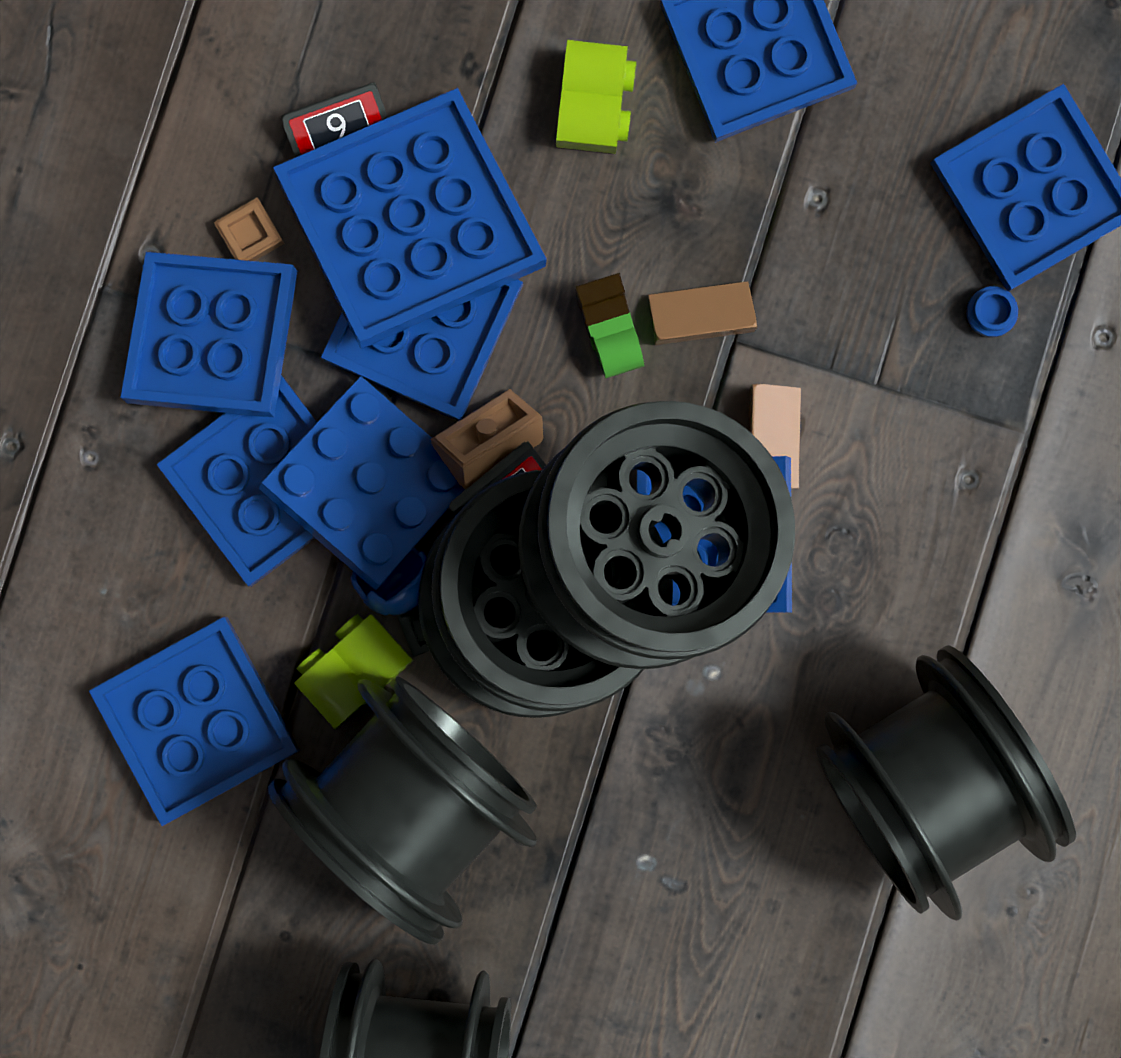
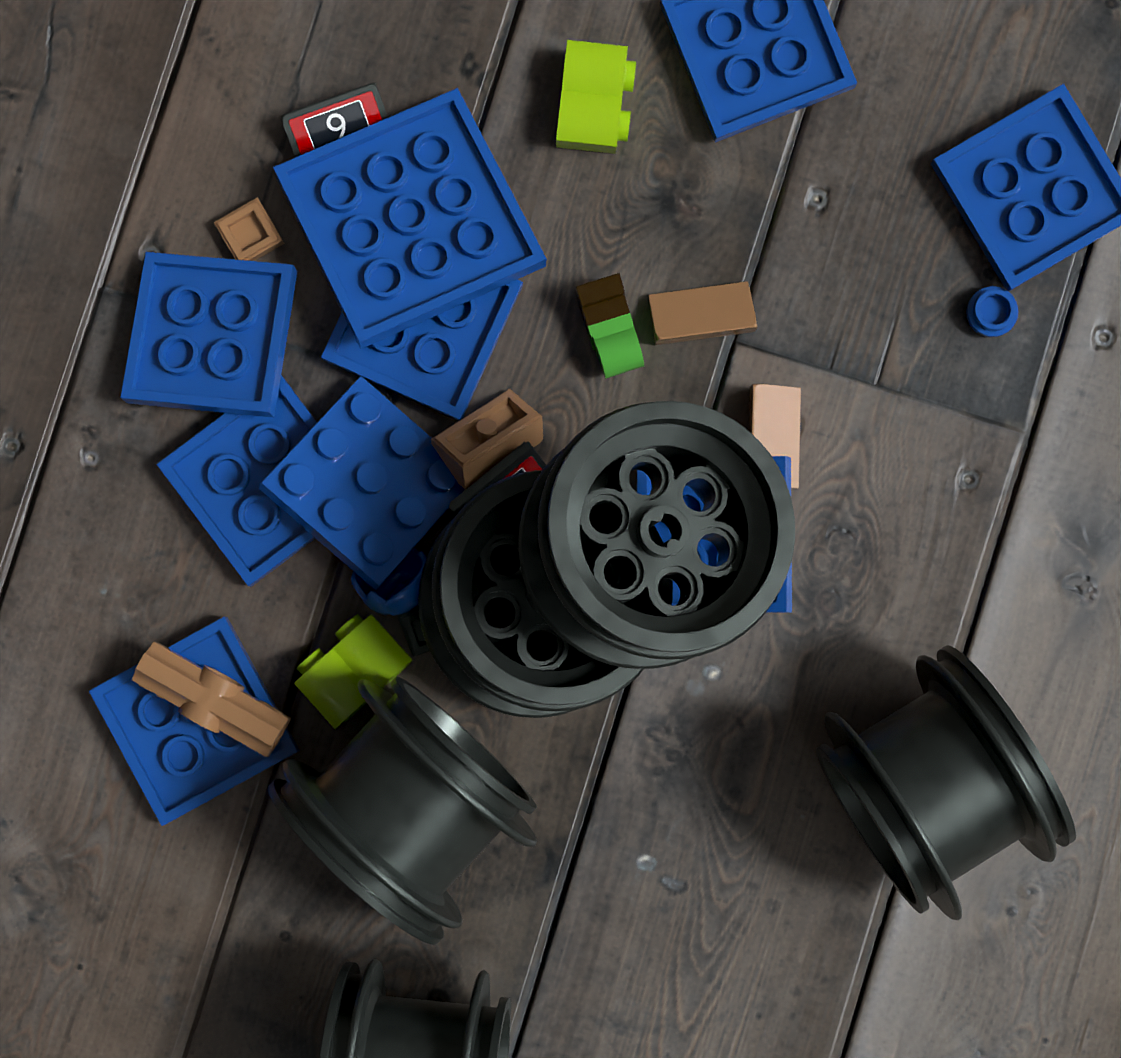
none -> medium nougat piece [132,642,291,757]

